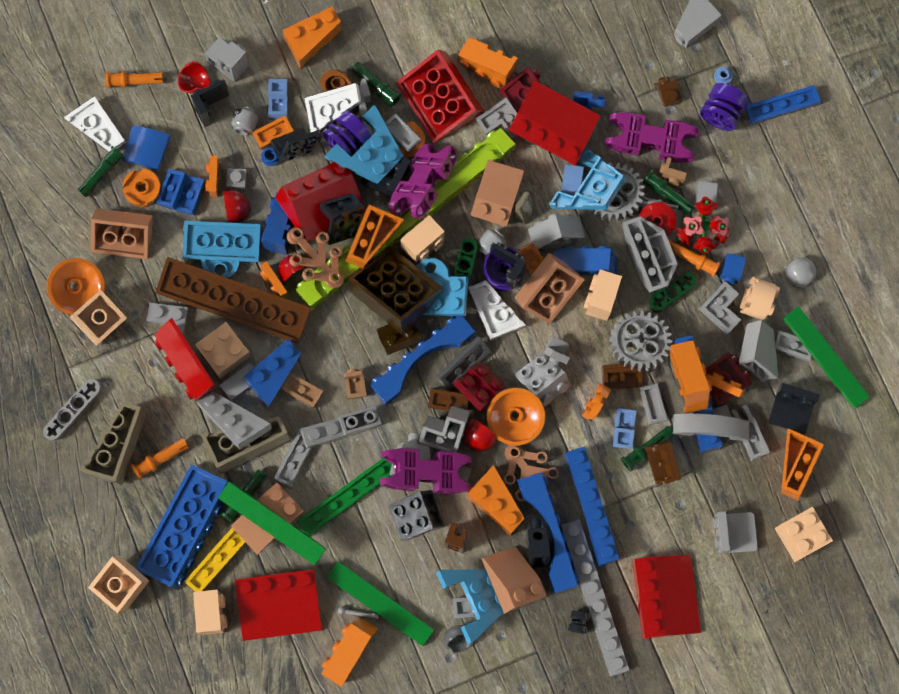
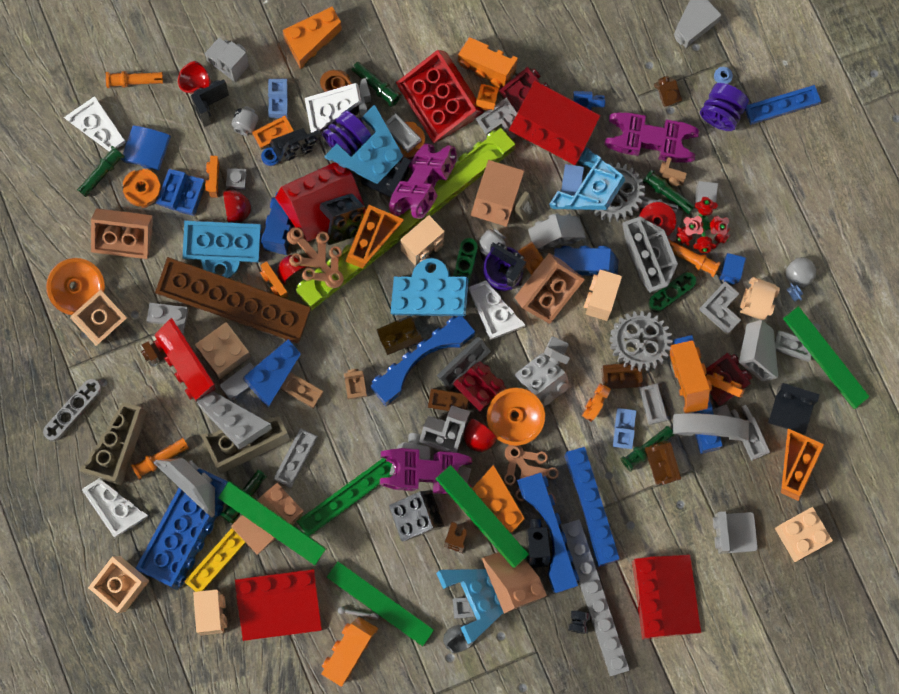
light grey slope [300,406,382,448] -> none
dark brown slope [348,246,443,335] -> none
none -> white wing [82,479,148,538]
none -> reddish brown bracket [141,341,167,365]
none -> light grey wedge [154,458,215,517]
none -> green tile [435,465,529,568]
none -> orange plate [476,84,499,110]
none -> medium blue plate [786,283,803,302]

